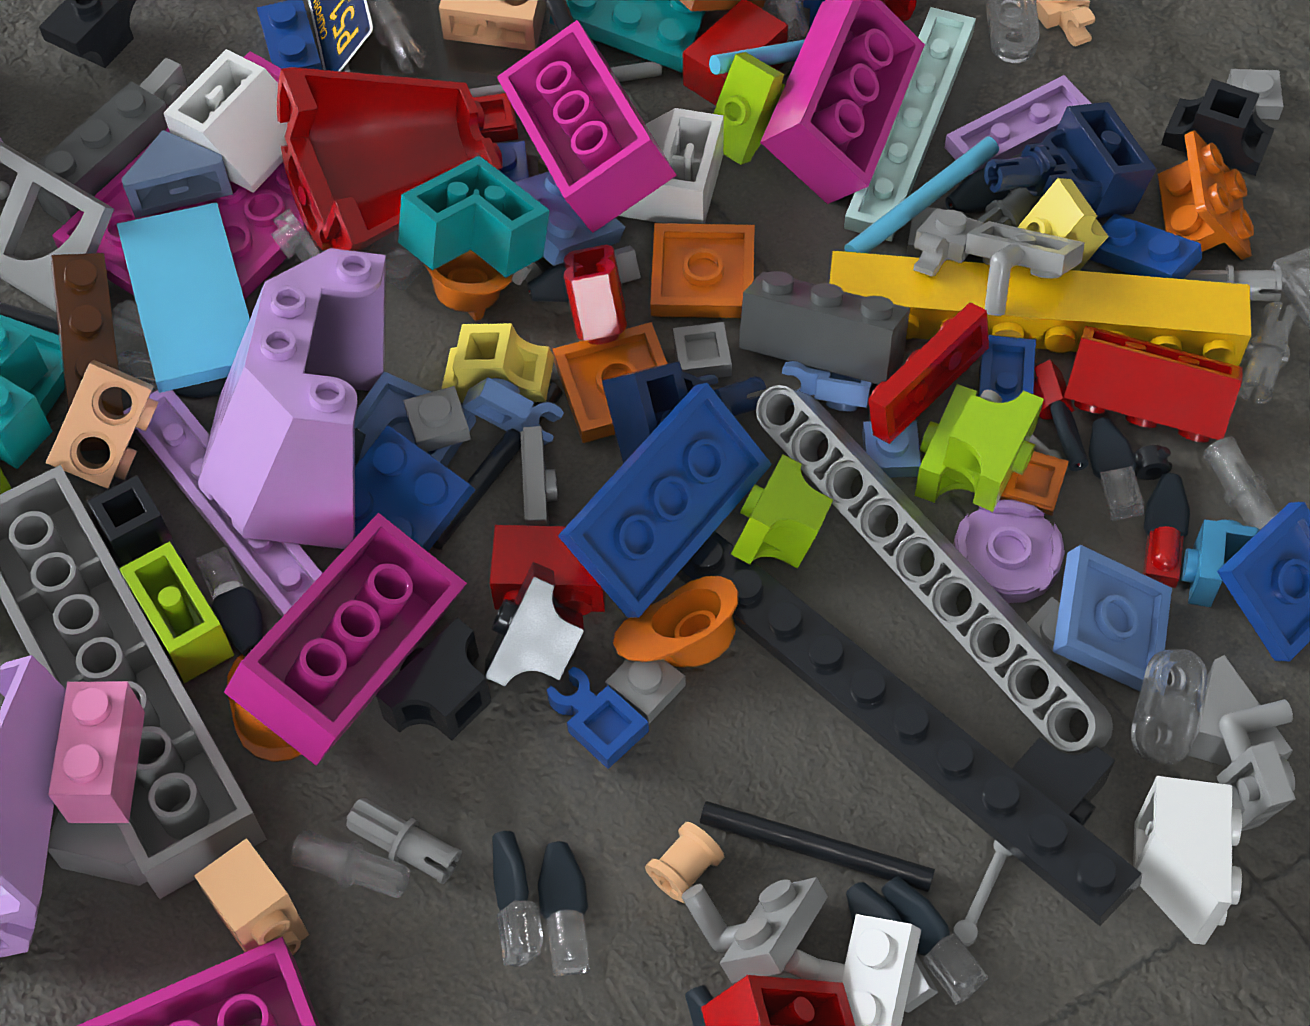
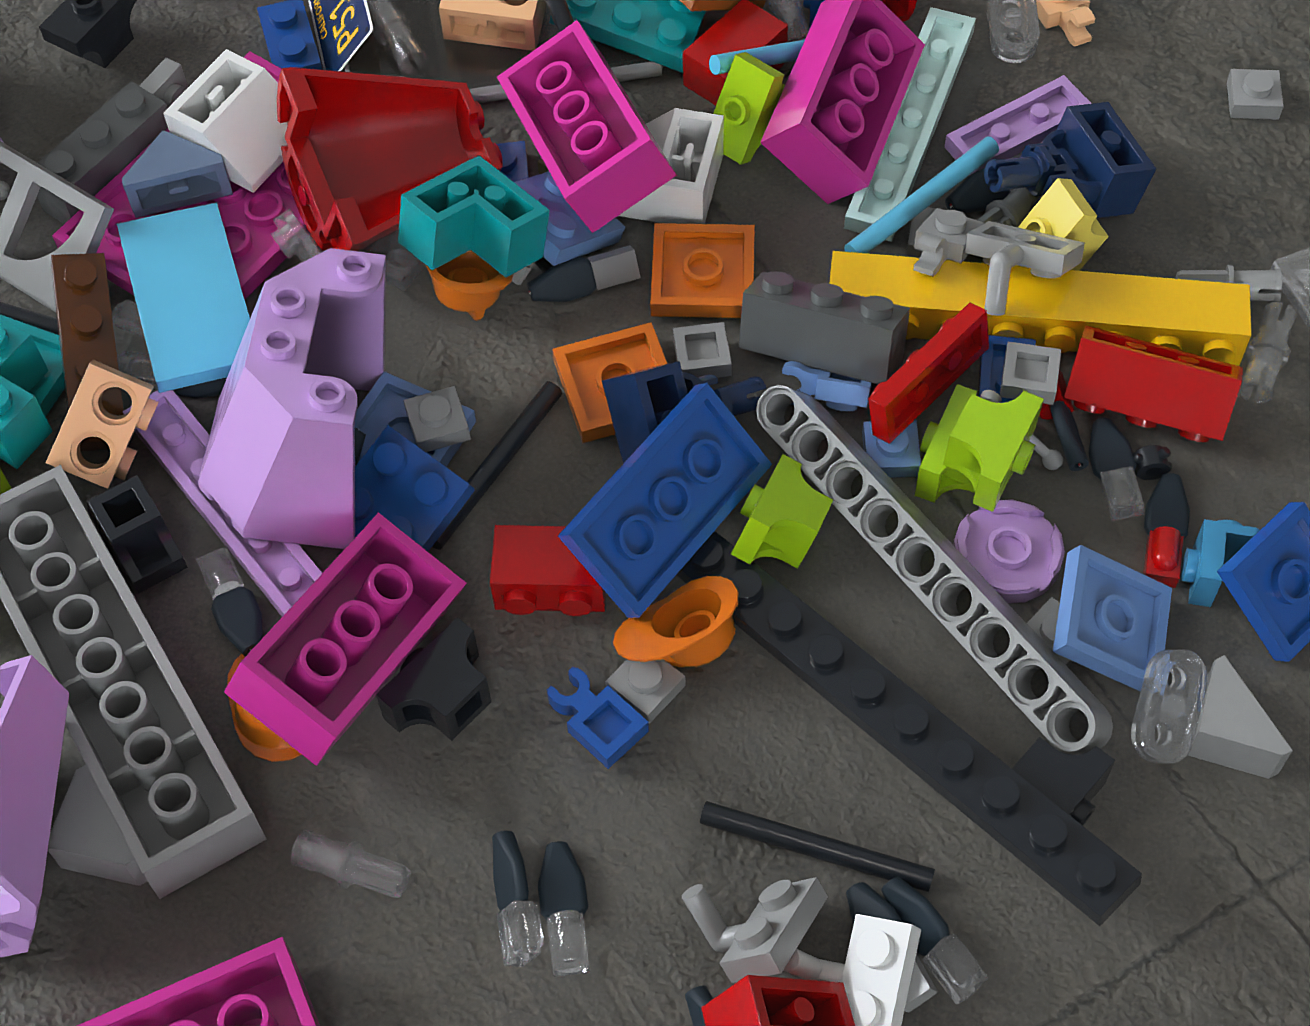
bright pink brick [48,681,145,823] -> none
lime brick [119,541,234,683] -> none
light nougat brick [194,838,309,955] -> none
light grey axle [346,798,462,884] -> none
light yellow brick [442,323,554,403] -> none
medium blue plate [462,377,564,446] -> none
red tile [473,93,519,143] -> none
brick [485,562,584,687] -> none
light grey plate [520,426,558,526] -> none
red brick [564,244,627,345] -> none
light nougat bush [645,822,725,903] -> none
light grey hinge [953,840,1013,947] -> none
orange tile [1000,451,1069,516] -> none
blue plate [1090,214,1202,279] -> none
white slope [1133,776,1242,945] -> none
orange bracket [1158,130,1254,260] -> none
black brick [1161,79,1275,176] -> none
clear pin [1203,437,1278,530] -> none
light grey plate [1216,699,1296,831] -> none
none -> light grey plate [1000,341,1061,405]

